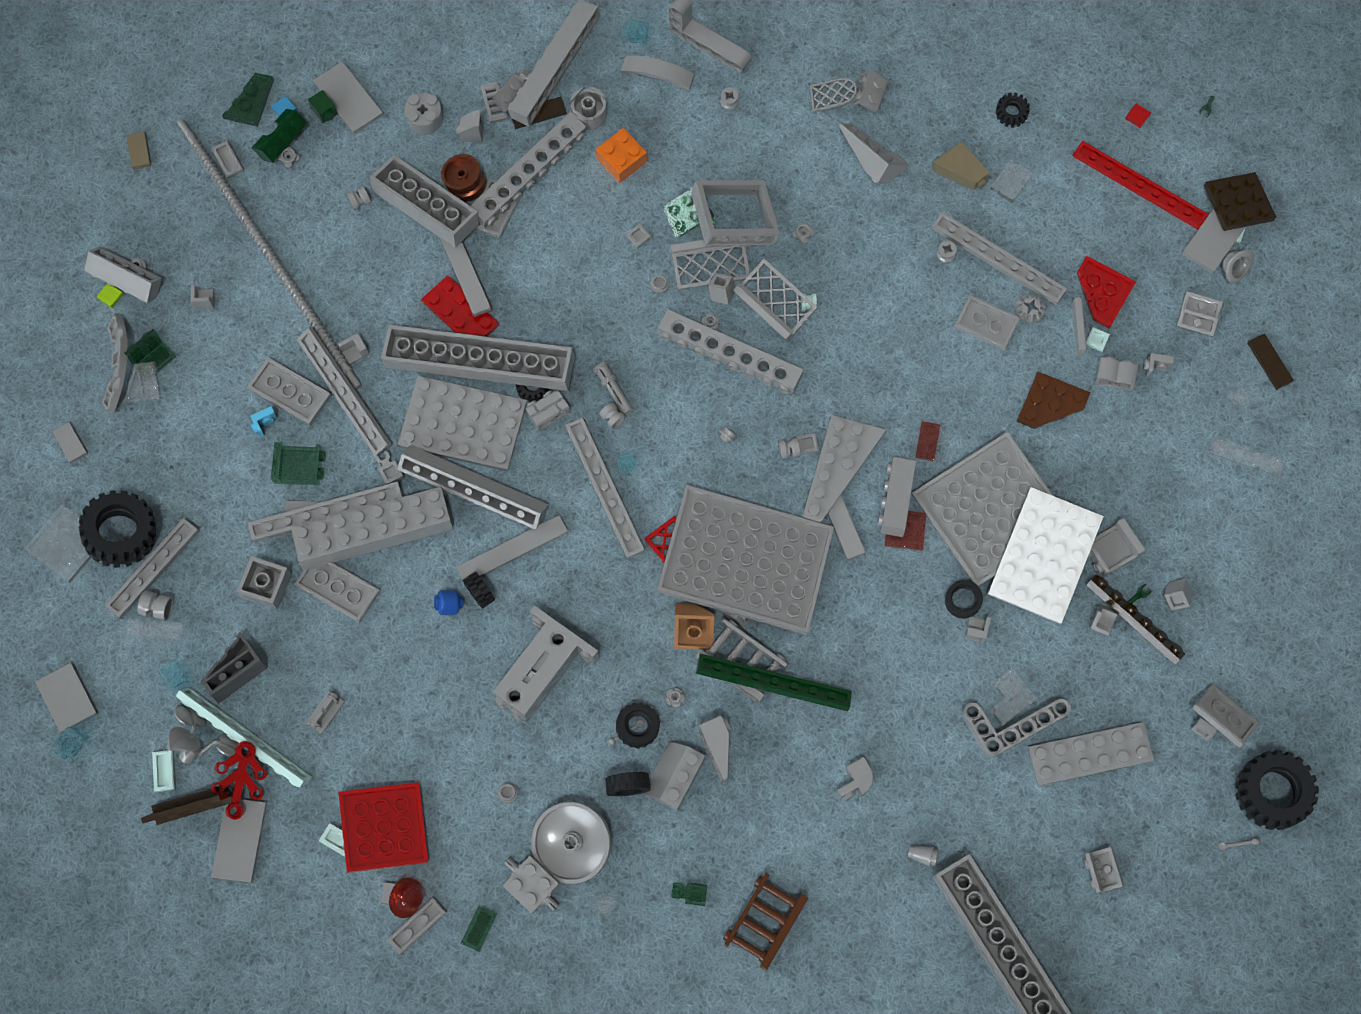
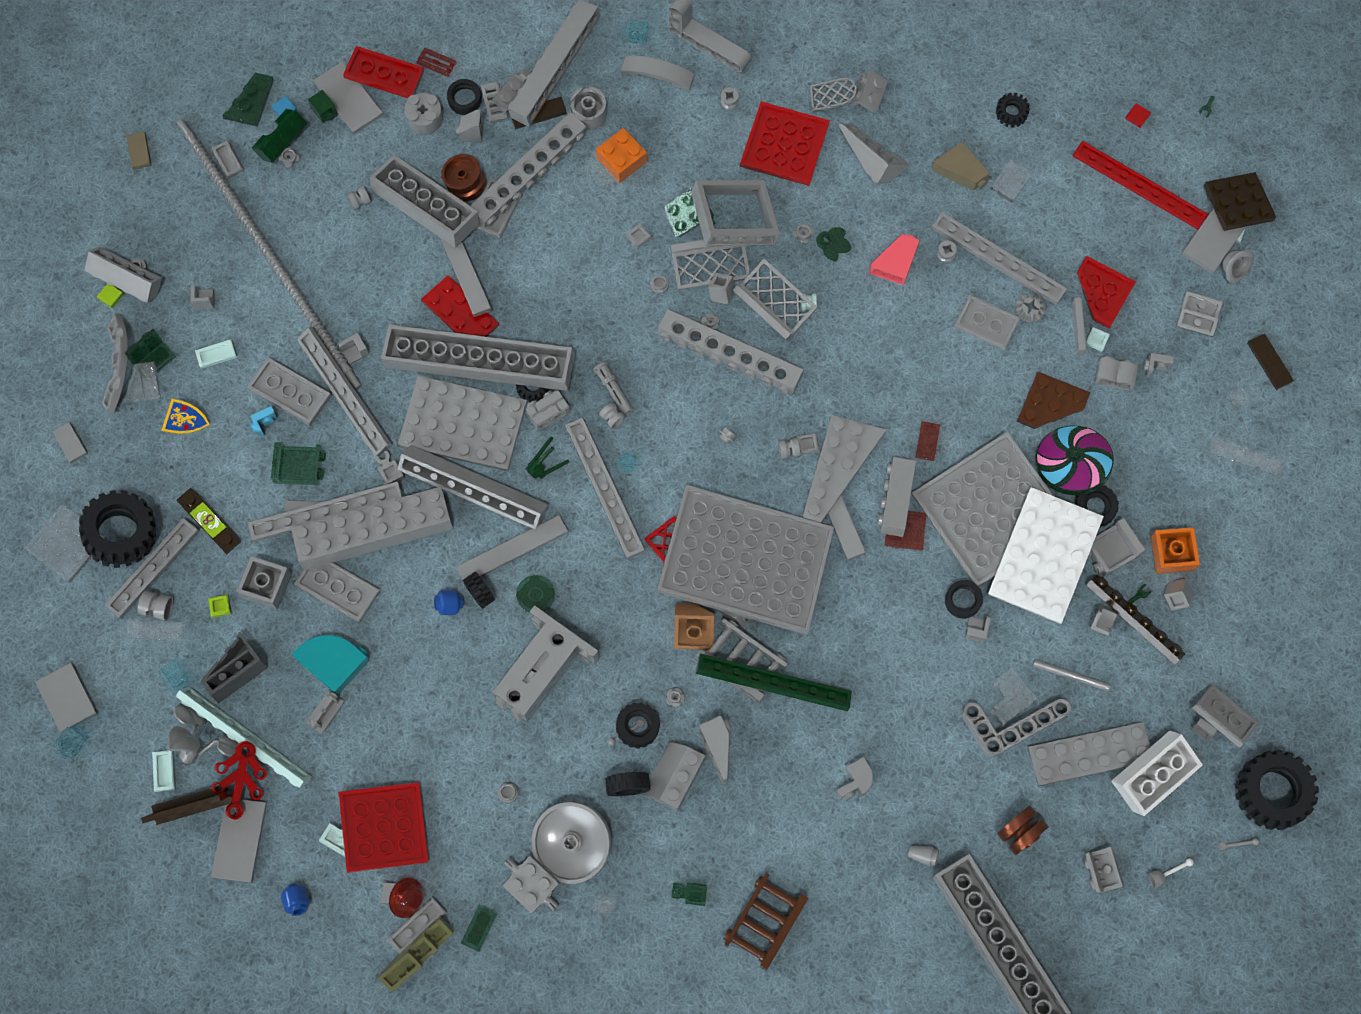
none -> shield [161,398,210,434]
none -> plate [176,488,241,555]
none -> light aqua tile [195,339,237,369]
none -> lime tile [208,595,231,618]
none -> blue head [281,884,310,916]
none -> teal brick [291,635,369,696]
none -> red plate [343,46,424,98]
none -> olive slope [378,916,454,992]
none -> clear red tile [416,47,457,77]
none -> black tyre [447,79,482,115]
none -> clear green tile [516,575,555,613]
none -> dark green plant [525,436,569,480]
none -> red plate [740,101,830,186]
none -> clear green plate [816,227,851,262]
none -> coral slope [869,234,920,285]
none -> copper wheel [997,805,1049,856]
none -> light grey bar [1032,659,1111,692]
none -> dish [1036,426,1114,495]
none -> black tyre [1074,484,1119,528]
none -> white brick [1112,731,1203,816]
none -> light grey hinge [1147,858,1194,889]
none -> orange brick [1150,527,1200,574]

